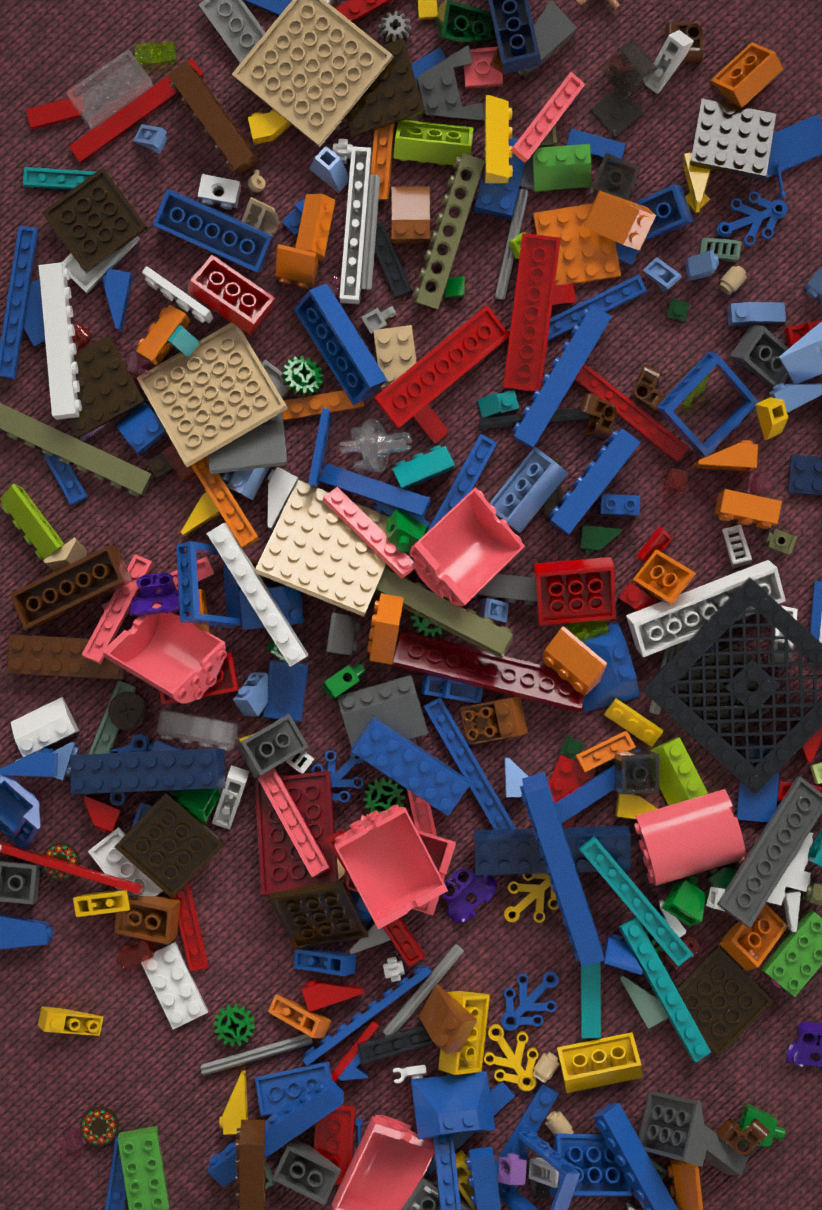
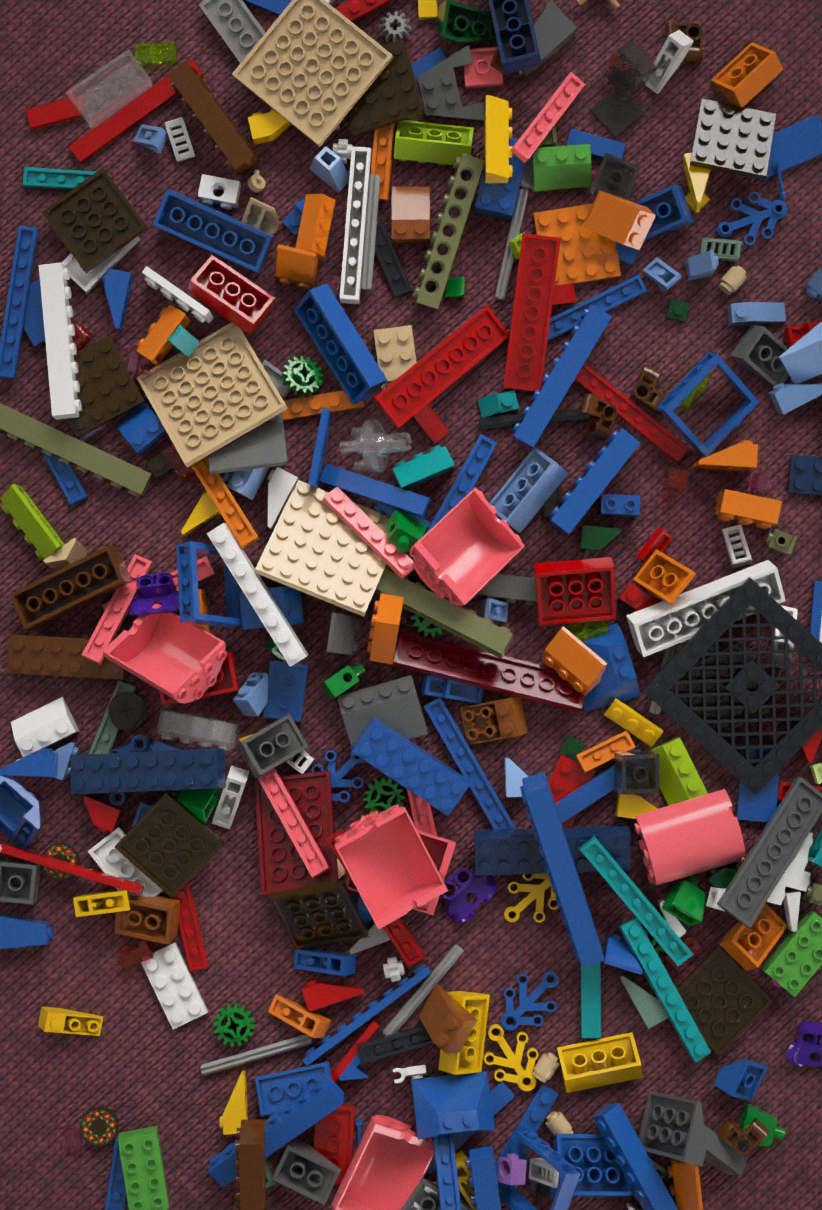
light grey plate [361,306,397,335] -> none
yellow slope [755,397,788,440] -> none
none -> white slope [165,117,195,162]
none -> blue slope [714,1059,768,1102]

